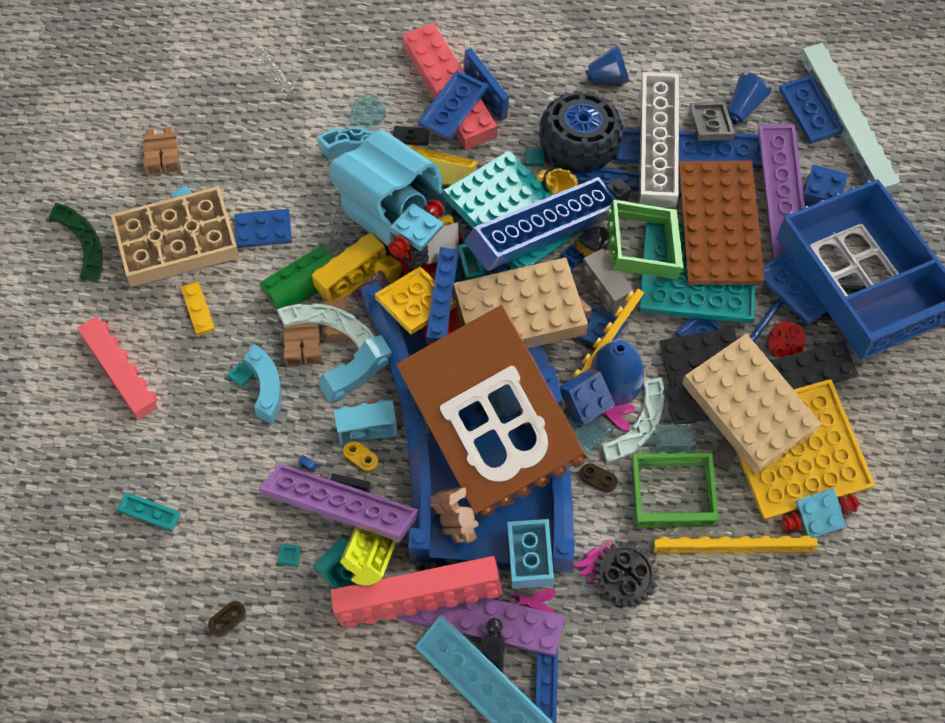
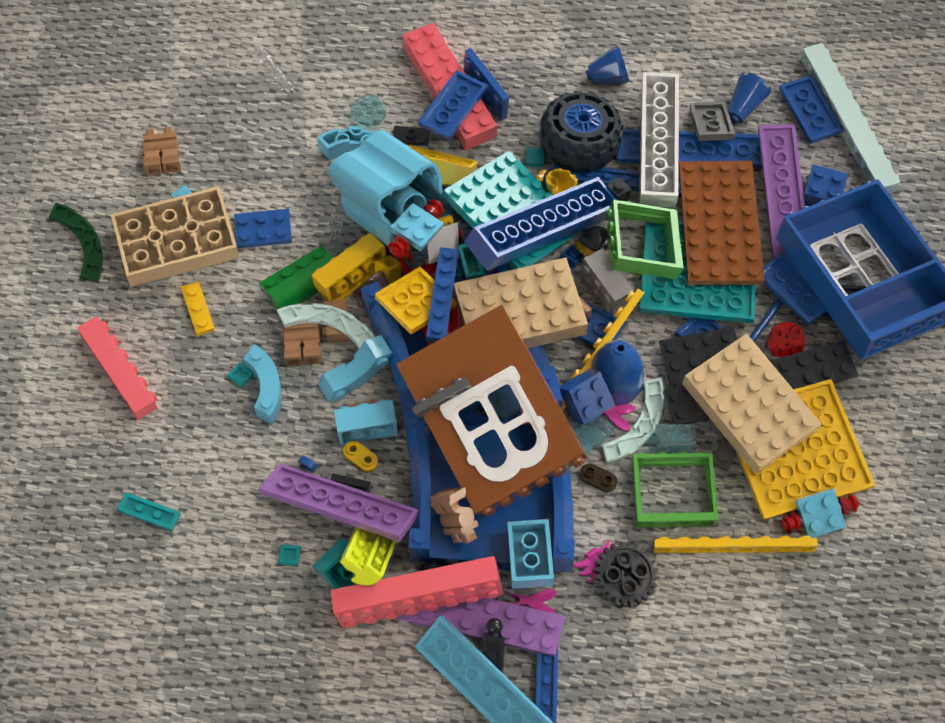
dark brown plate [208,601,246,637] -> none
none -> dark grey plate [412,378,472,418]

